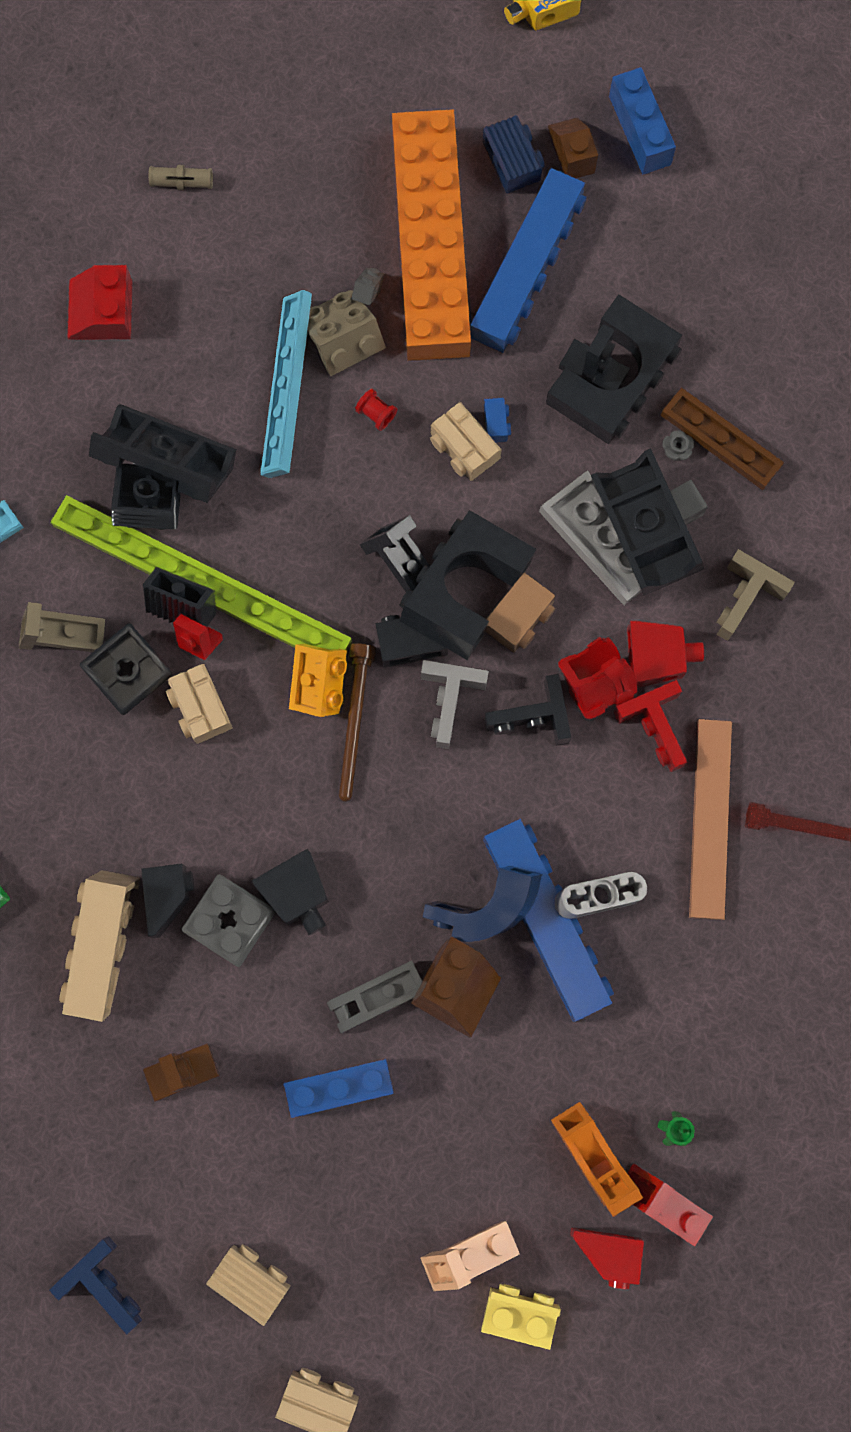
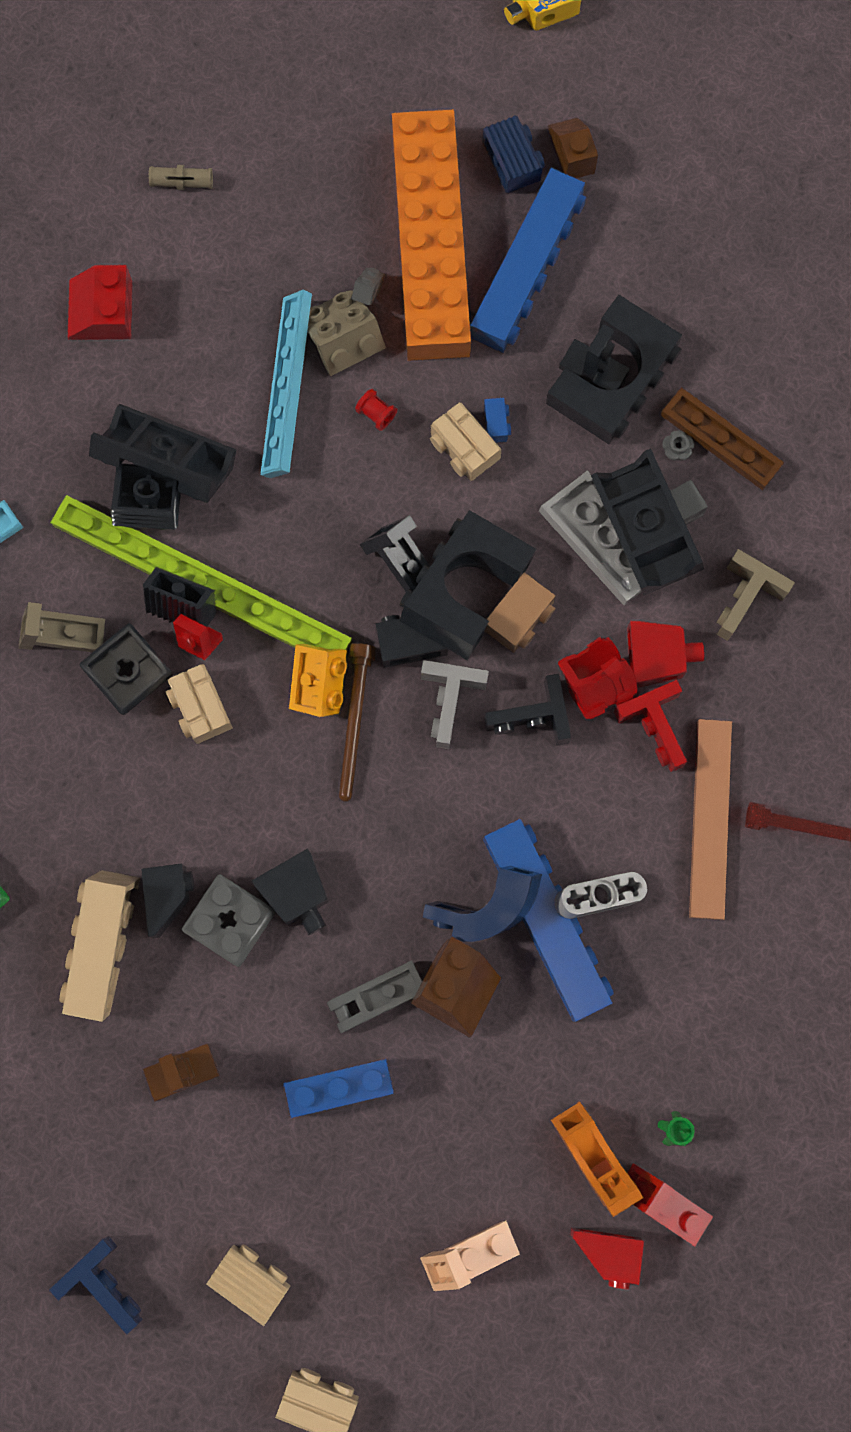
light yellow bracket [481,1284,561,1350] -> none
blue brick [609,67,676,175] -> none

